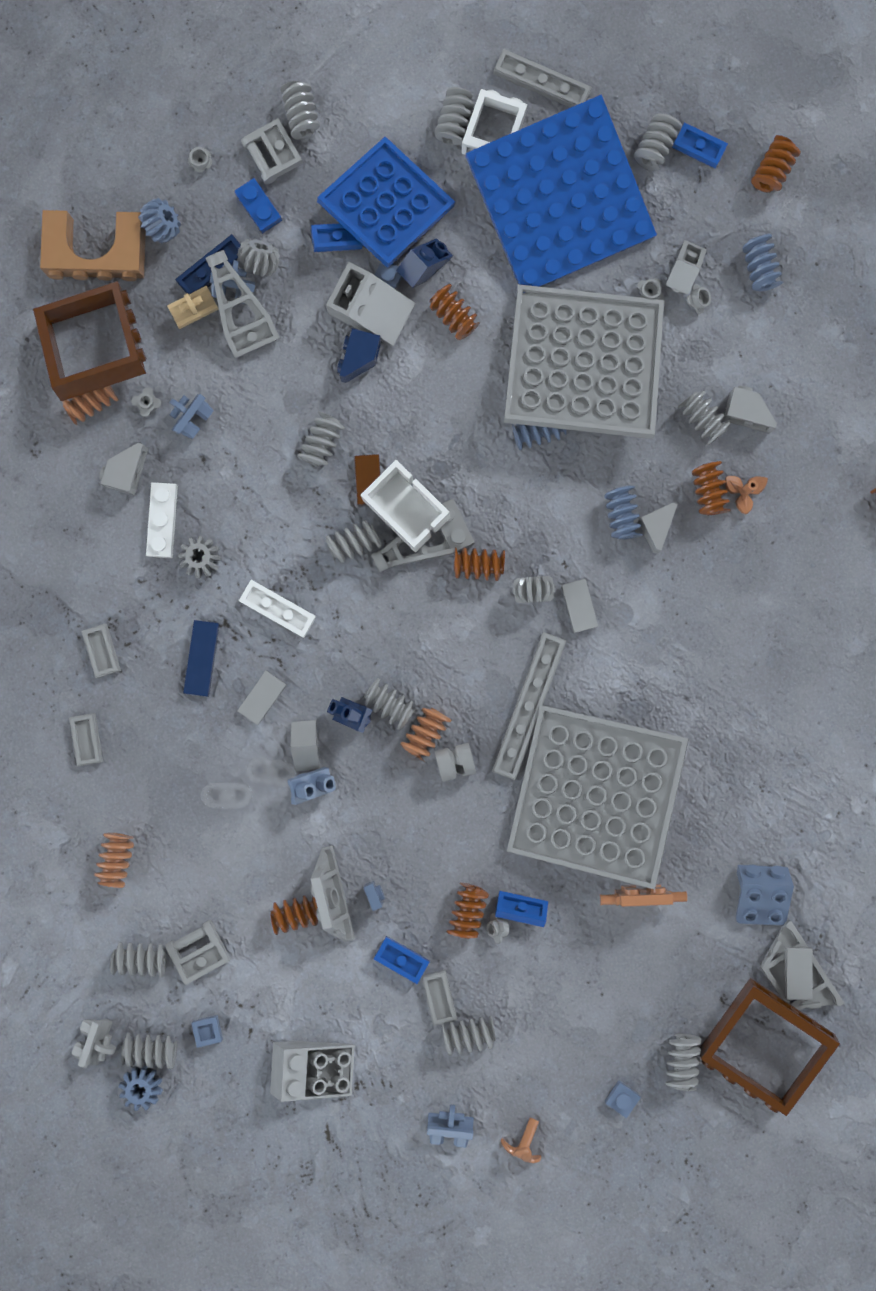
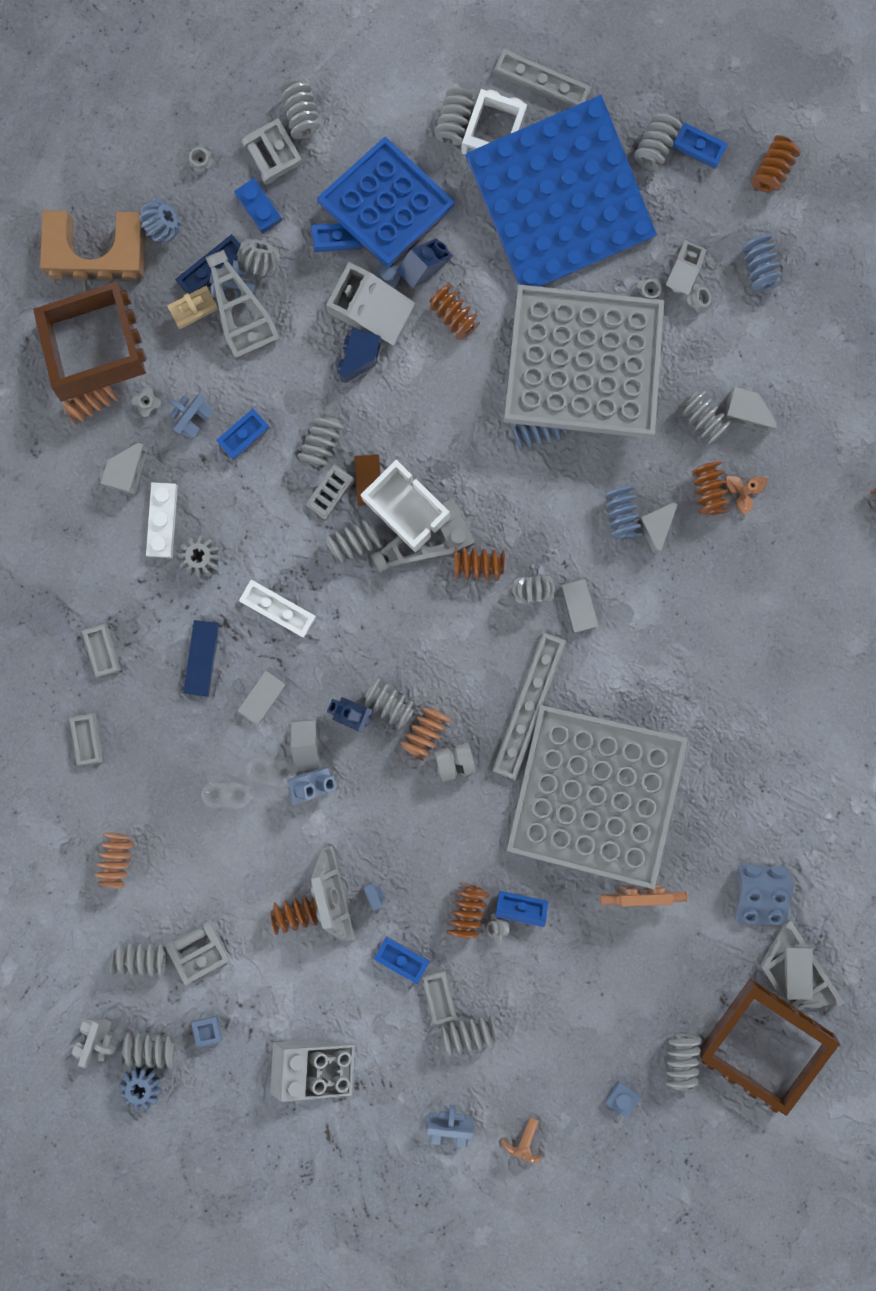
none -> blue plate [216,408,270,460]
none -> light grey slope [306,464,355,520]

